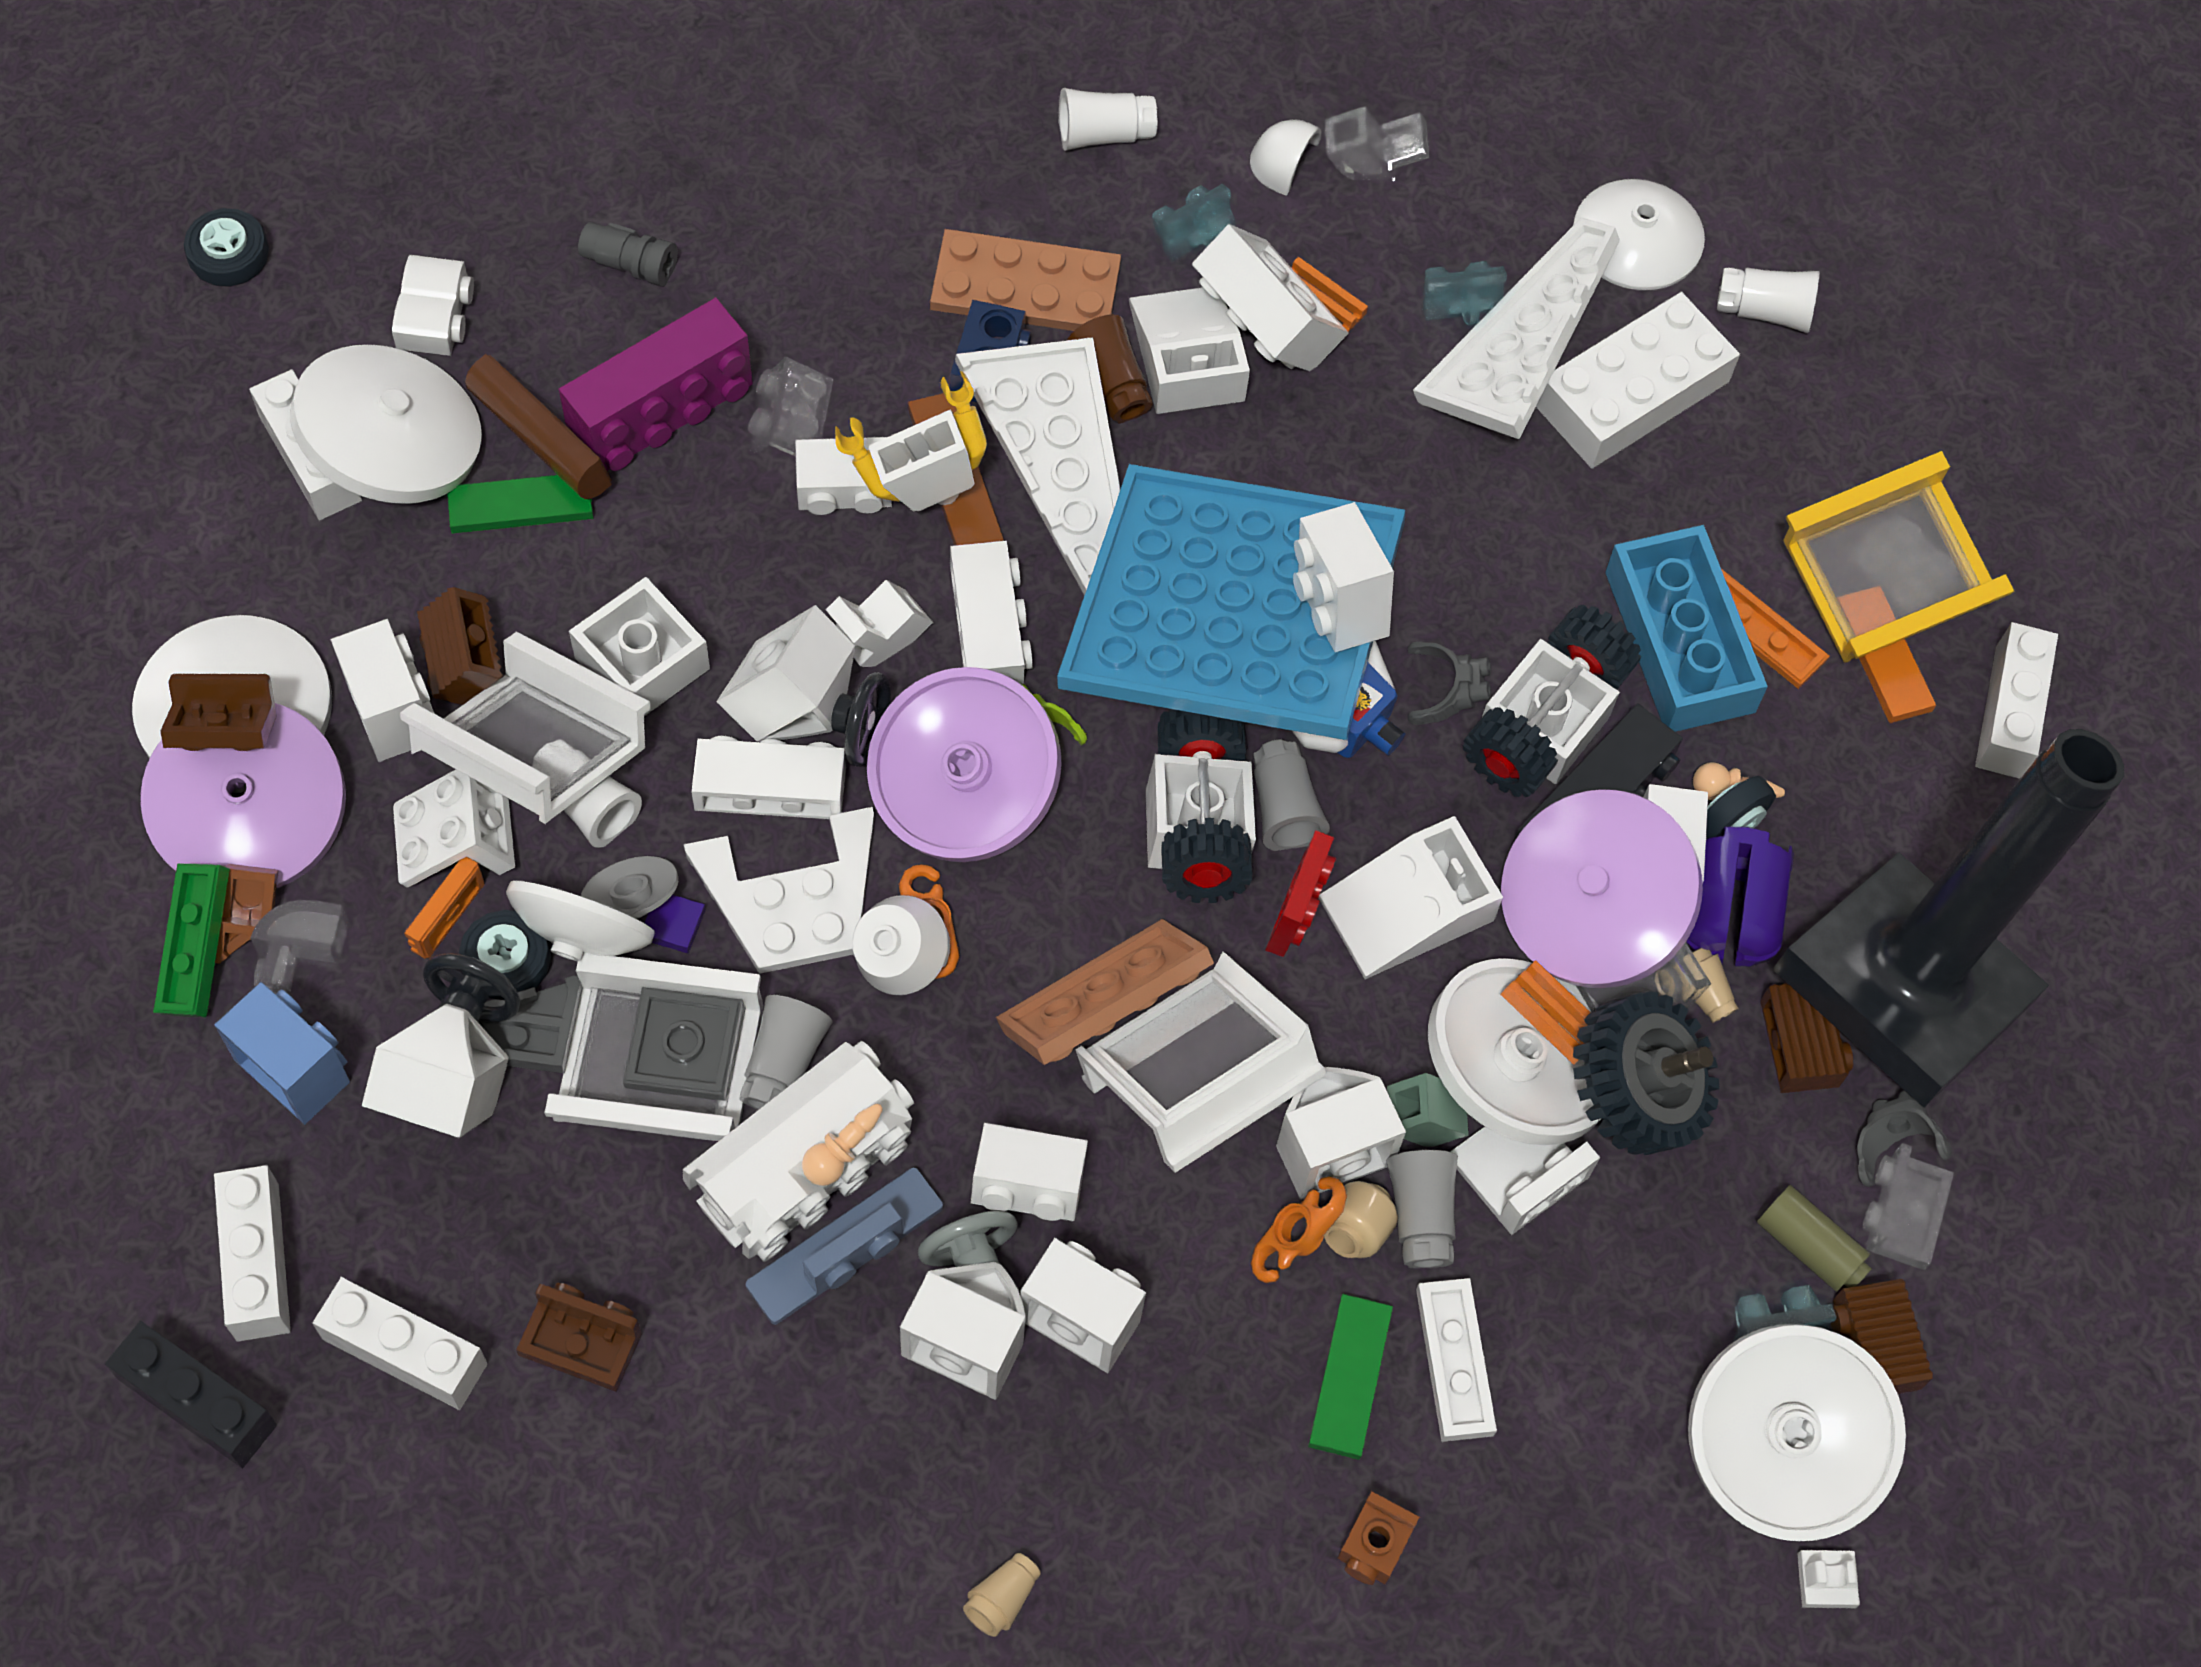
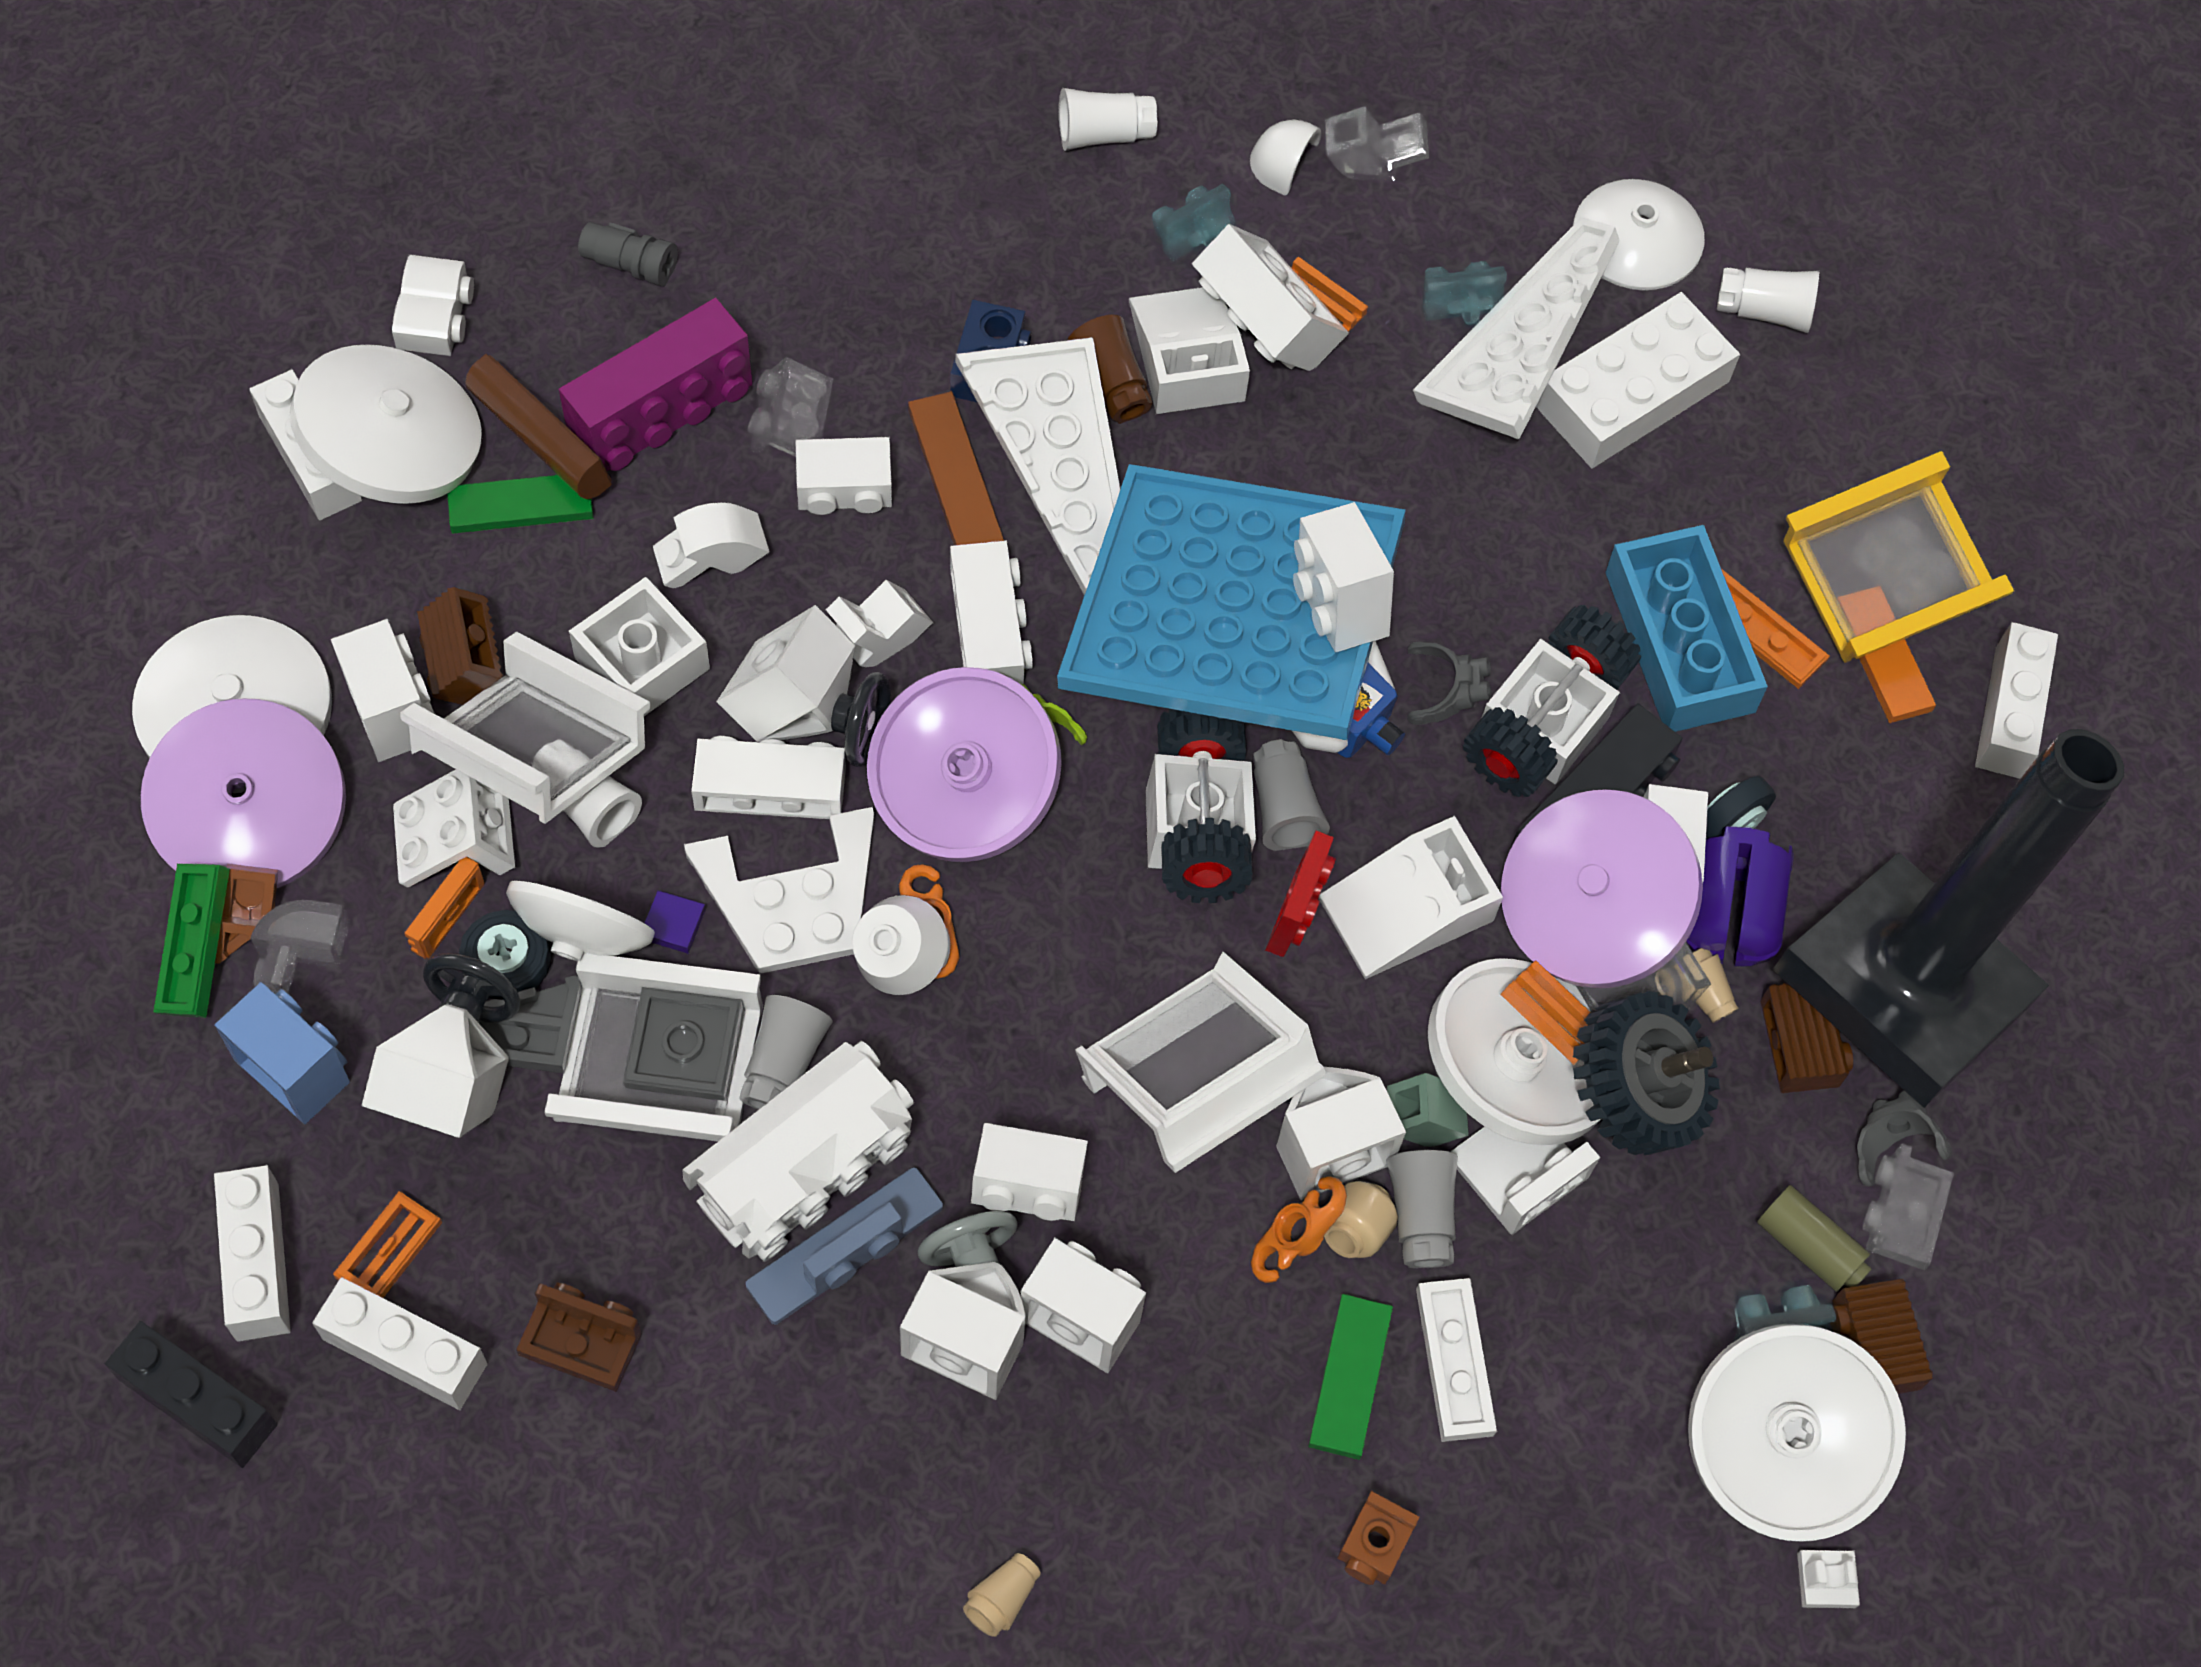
reddish brown bracket [160,673,277,751] -> none
black wheel [184,208,269,286] -> none
light grey dish [581,856,678,919] -> none
light nougat bar [802,1104,883,1186] -> none
white torso [835,371,987,511] -> none
nougat plate [930,229,1121,331] -> none
nougat plate [996,919,1214,1065] -> none
light nougat bar [1693,762,1785,801] -> none
none -> orange tile [333,1191,442,1298]
none -> white brick [653,503,769,588]

